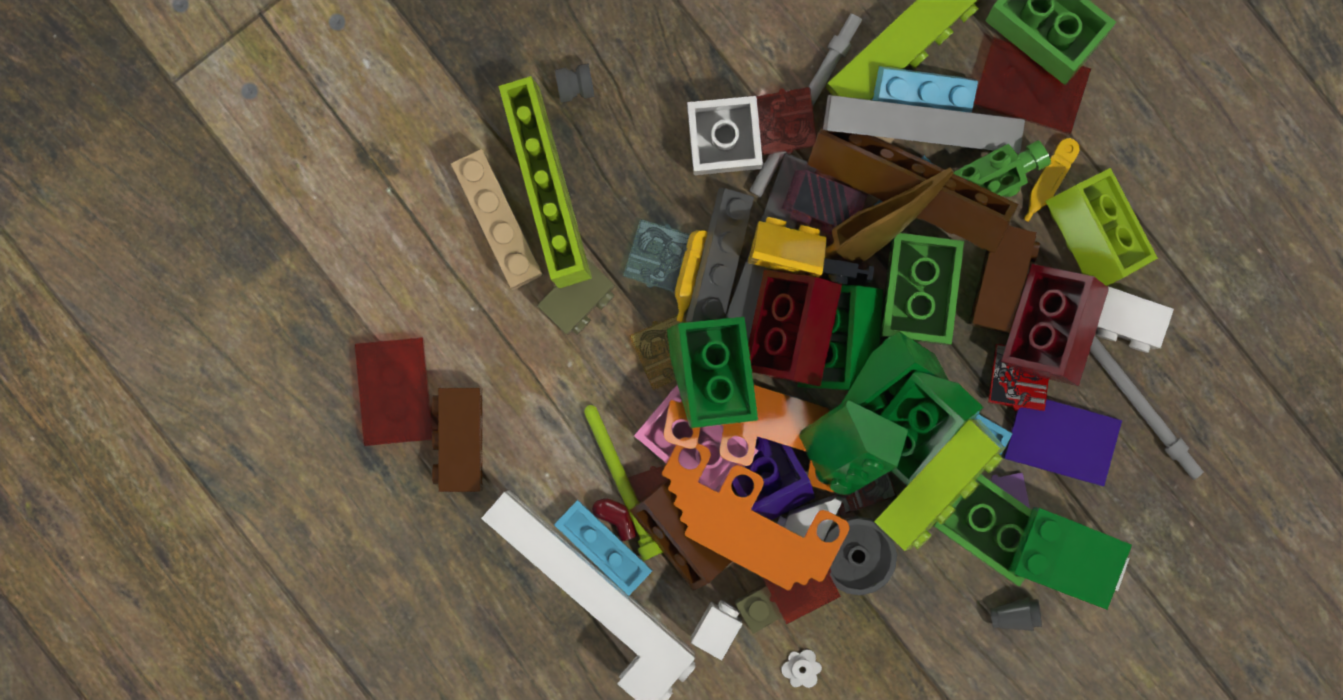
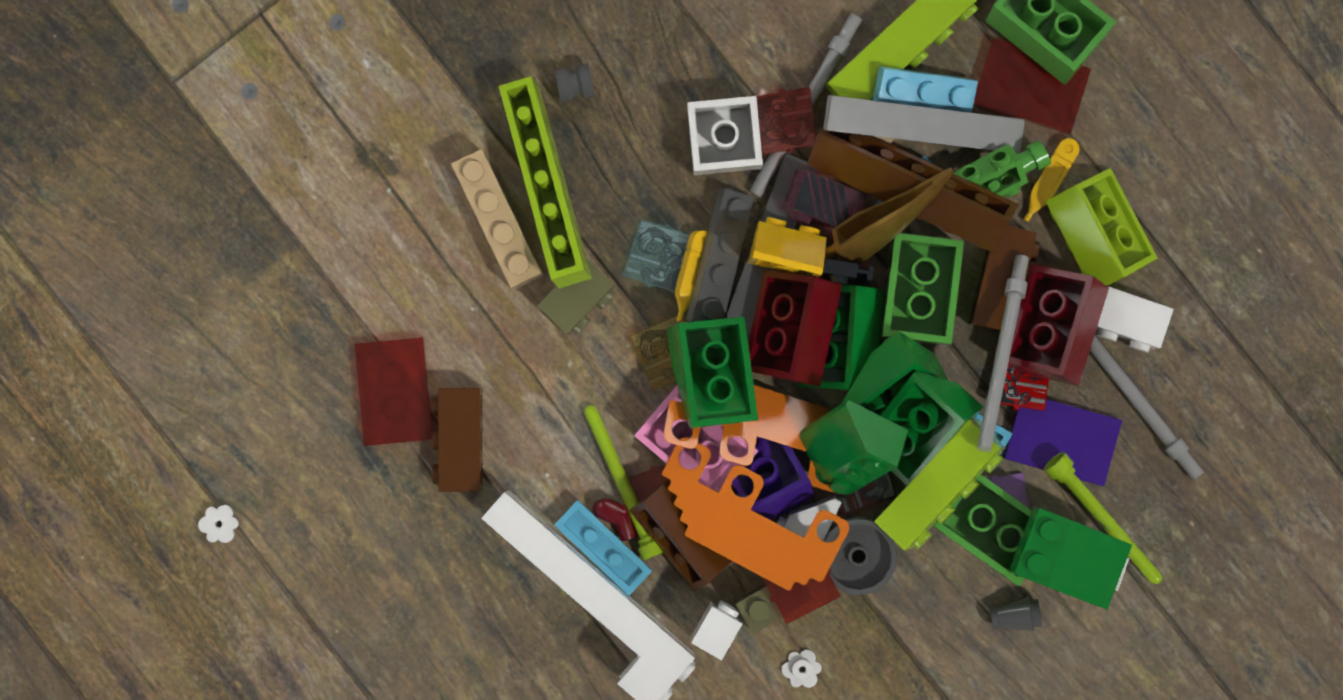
none -> white plant [198,505,239,543]
none -> light grey bar [977,255,1029,452]
none -> lime piece [1043,452,1162,584]

